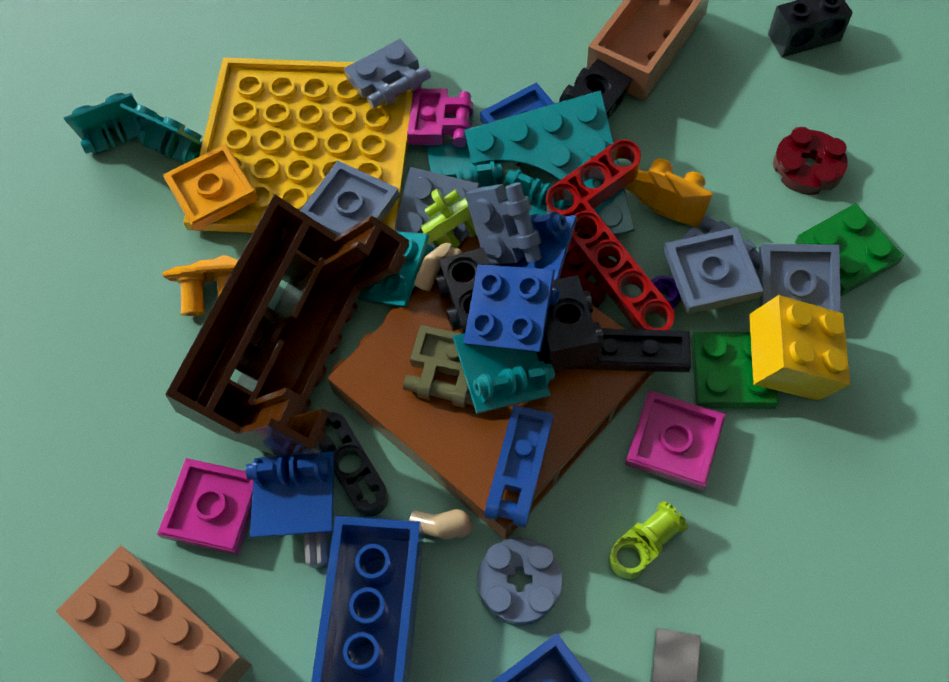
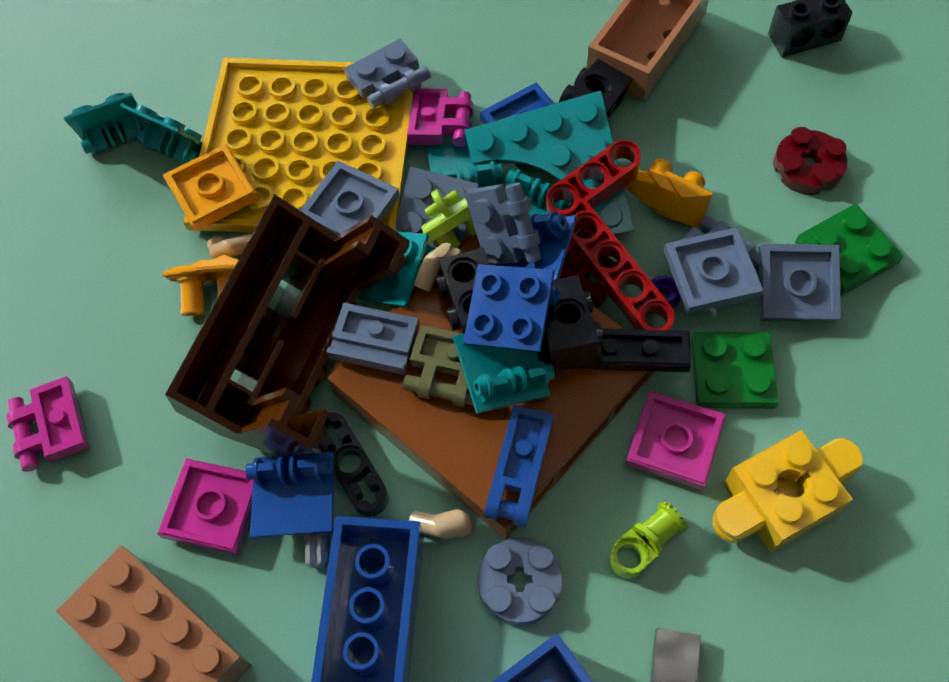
yellow brick [749,295,851,401] -> none
none -> dark pink plate [6,376,89,472]
none -> tan arm [207,233,253,259]
none -> sand blue plate [327,303,420,375]
none -> yellow brick [712,429,863,553]

